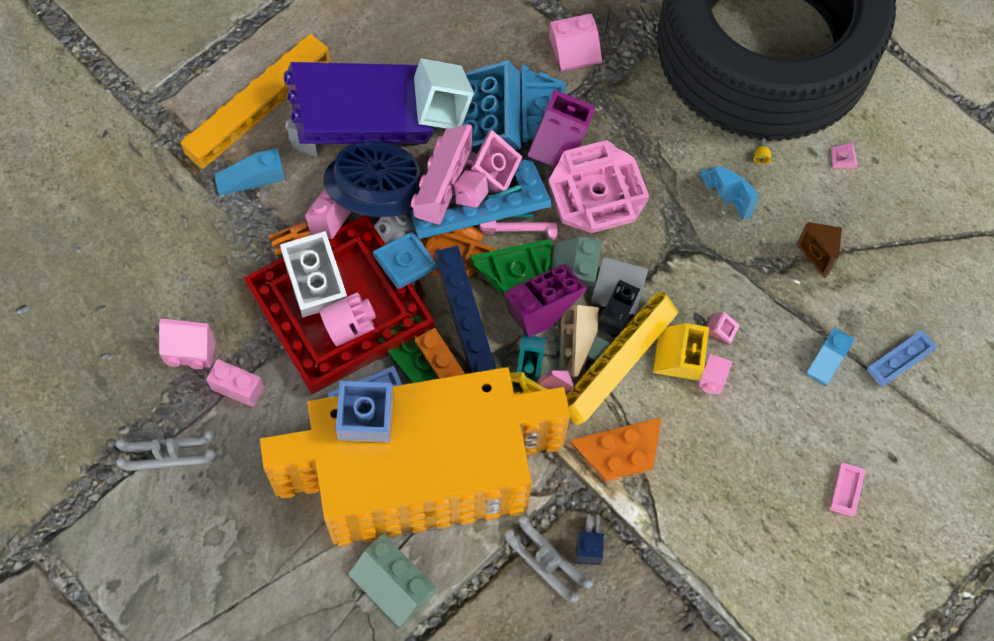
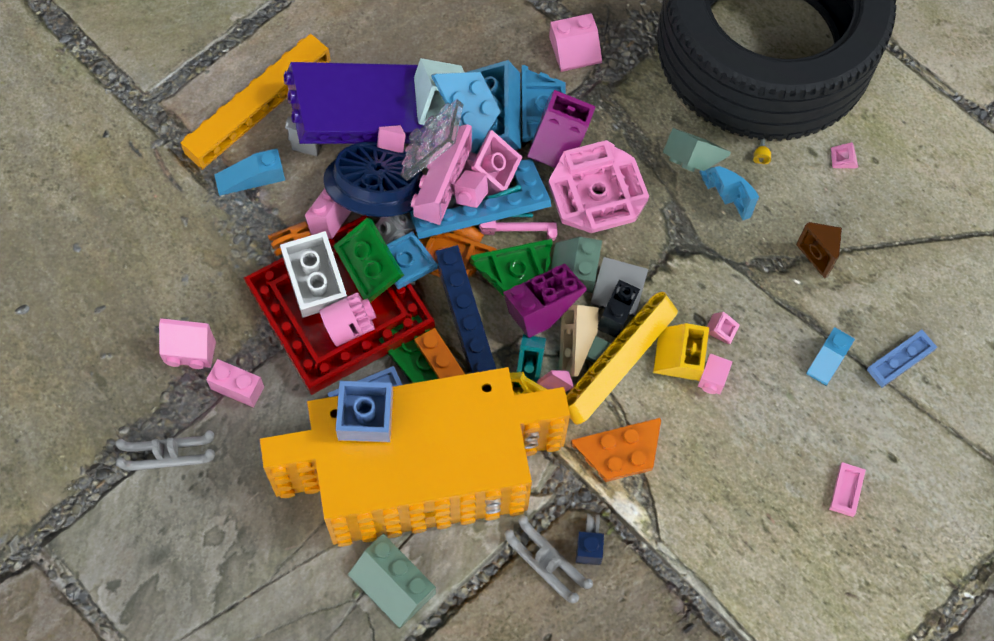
none -> green plate [334,218,404,303]
none -> bright pink slope [377,125,405,153]
none -> clear plate [401,99,464,181]
none -> dark azure wing [431,72,501,152]
none -> sand green slope [663,128,731,172]

